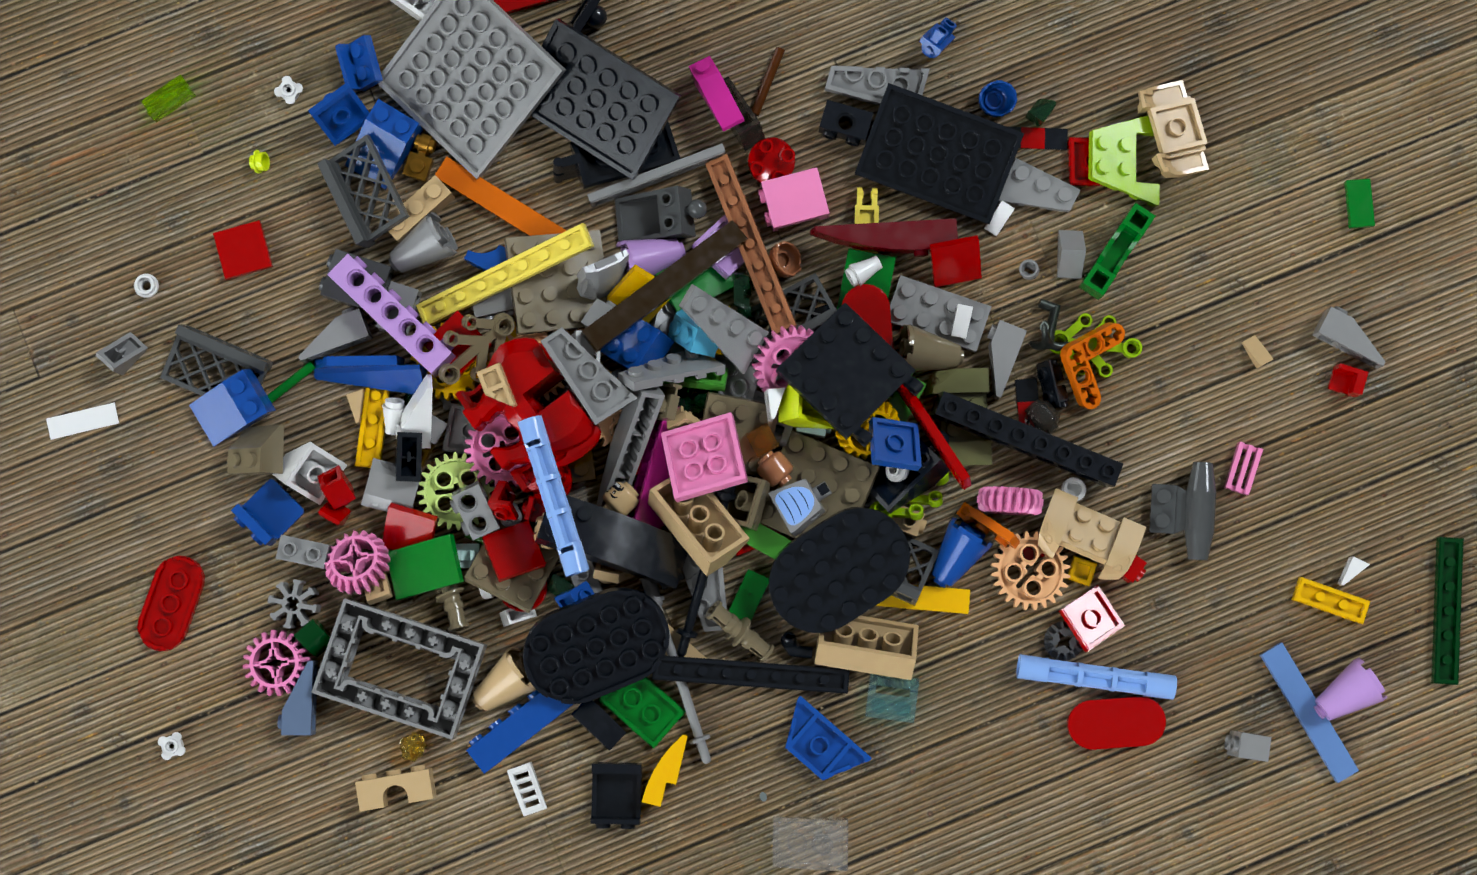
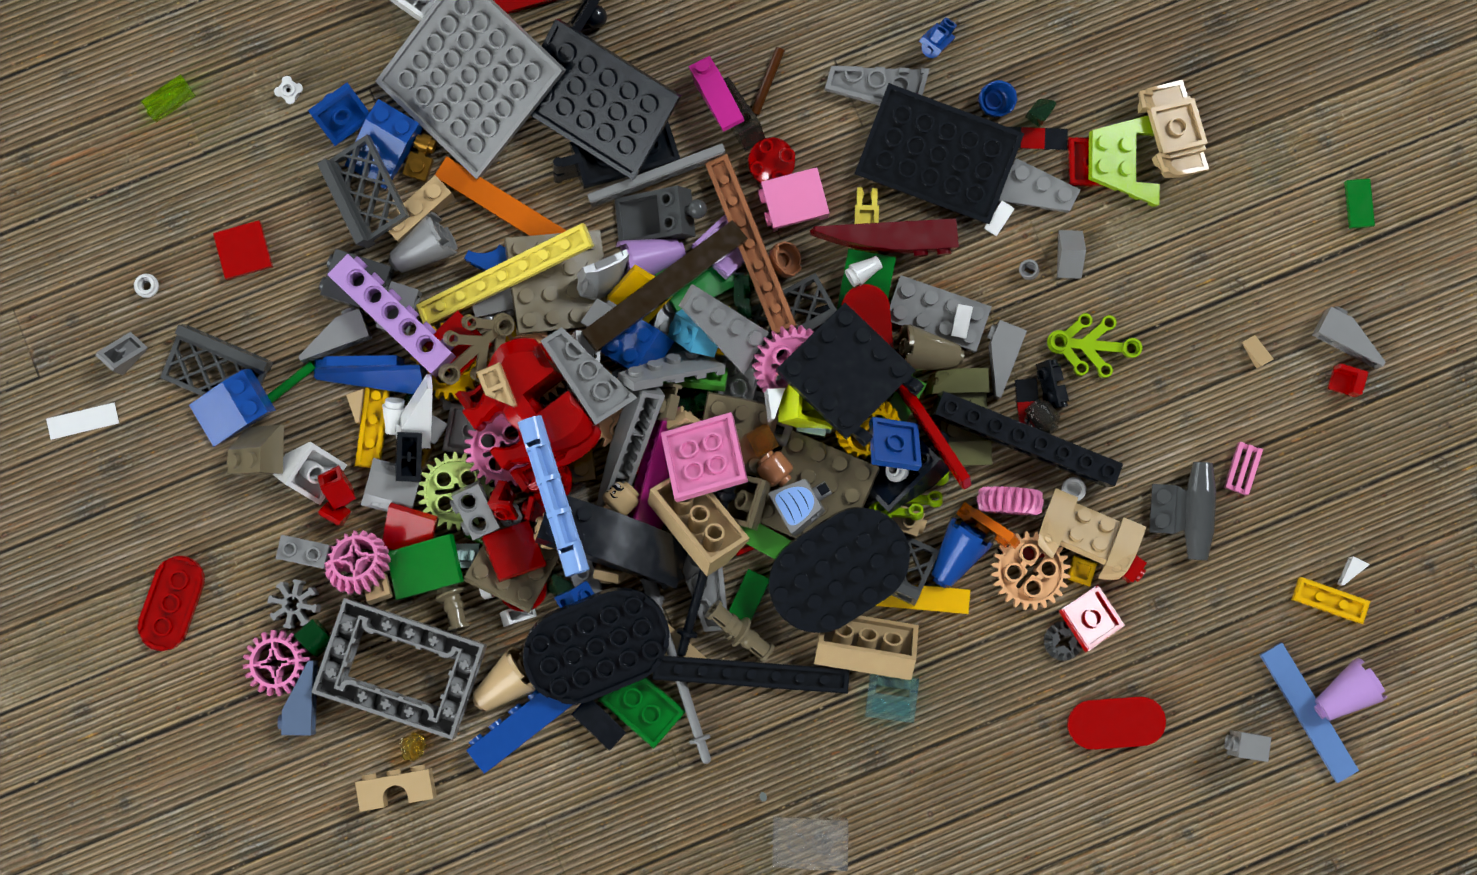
white plate [158,732,186,760] -> none
blue bracket [231,479,304,546] -> none
neon yellow plate [249,150,270,174] -> none
blue bracket [335,35,383,91] -> none
white slope [507,761,547,816] -> none
black panel [590,762,642,829] -> none
yellow slope [642,734,688,807] -> none
black arm [781,631,813,659] -> none
blue wing [785,696,872,780] -> none
black brick [818,100,873,147] -> none
red tile [930,235,982,287] -> none
light blue piece [1016,654,1177,700] -> none
pearl dark grey piece [1028,299,1069,351] -> none
orange beam [1060,322,1125,409] -> none
green arch [1079,203,1156,300] -> none
dark green tile [1431,537,1464,685] -> none

